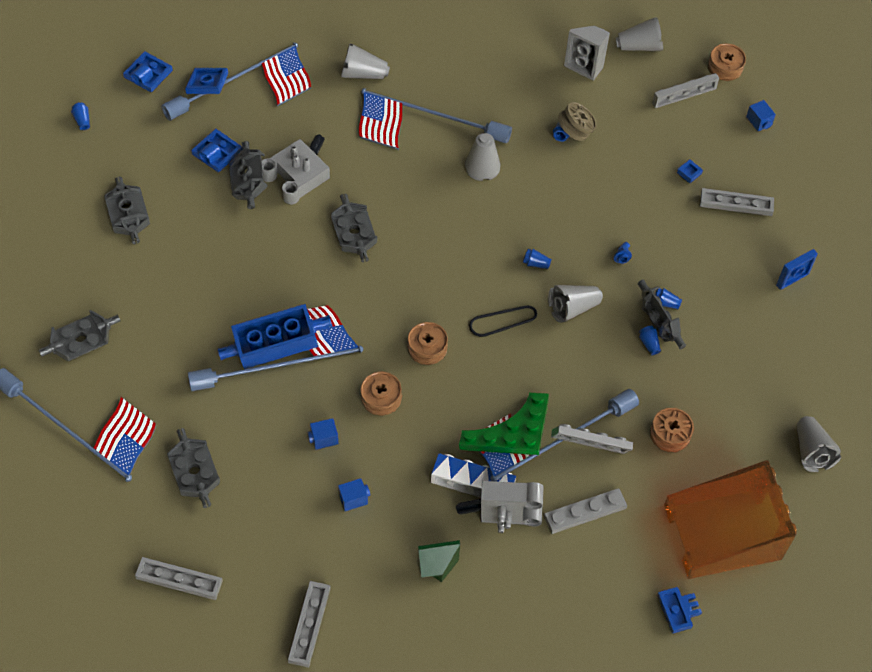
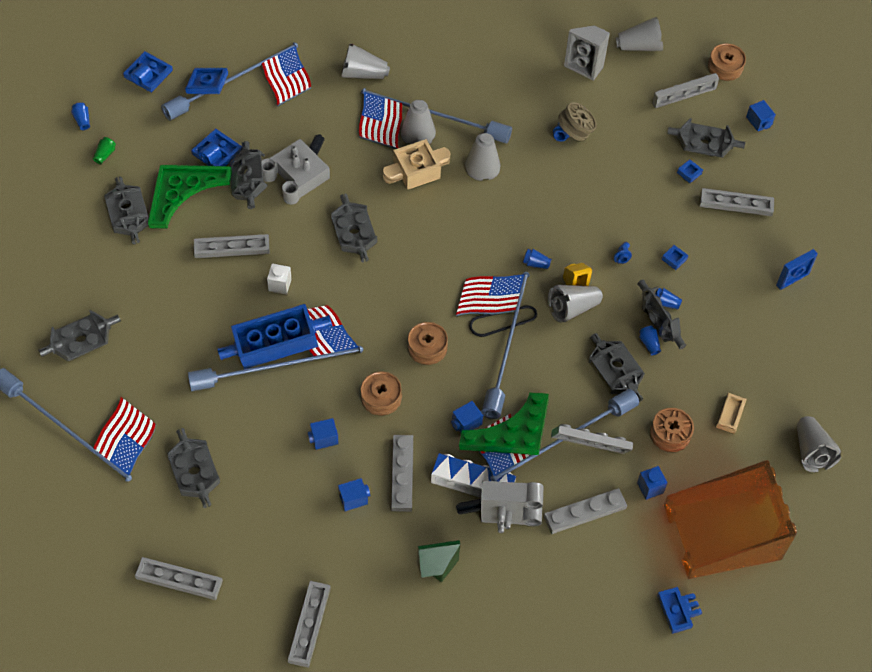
none -> green cone [93,137,116,165]
none -> green plate [148,165,232,229]
none -> light grey plate [194,234,270,258]
none -> white brick [267,264,292,295]
none -> tan brick [383,139,451,190]
none -> light grey plate [392,435,413,512]
none -> light grey cone [401,100,436,144]
none -> blue brick [451,401,483,433]
none -> flag [456,272,530,419]
none -> yellow slope [563,263,592,286]
none -> dark grey plate [588,333,645,402]
none -> blue brick [637,466,667,500]
none -> blue plate [662,245,689,270]
none -> dark grey plate [667,118,746,158]
none -> tan tile [716,393,747,434]

